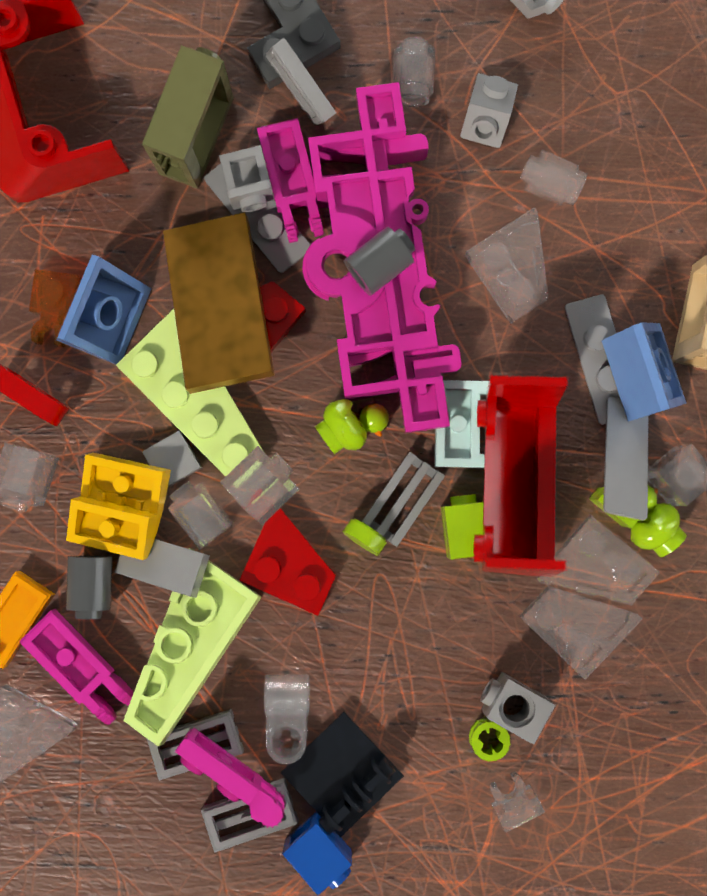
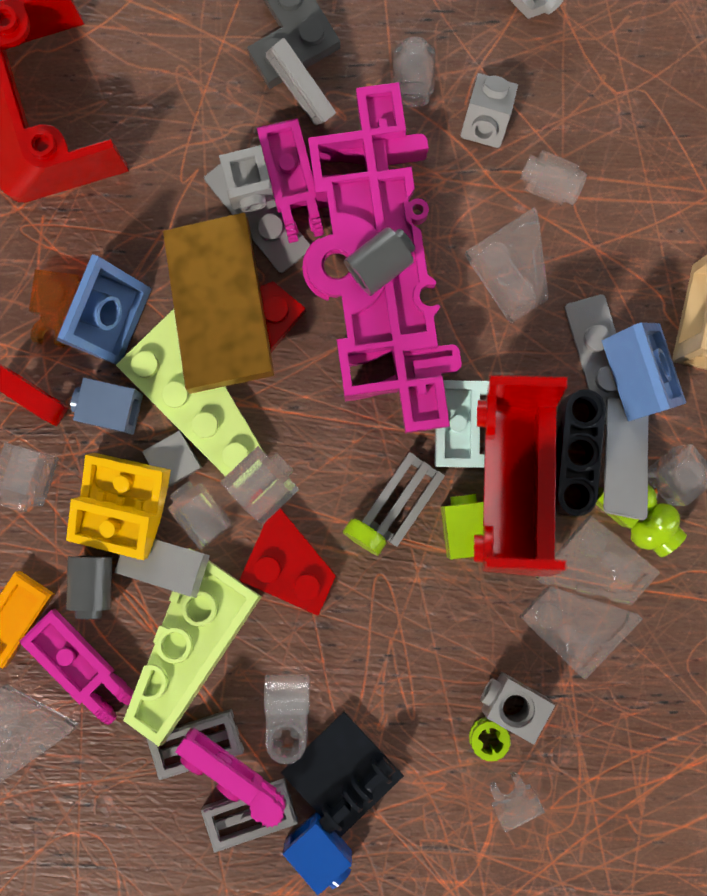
olive window [142,45,234,189] -> none
lime animal [315,399,389,454] -> none
none -> sand blue brick [71,378,143,435]
none -> black beam [555,389,606,516]

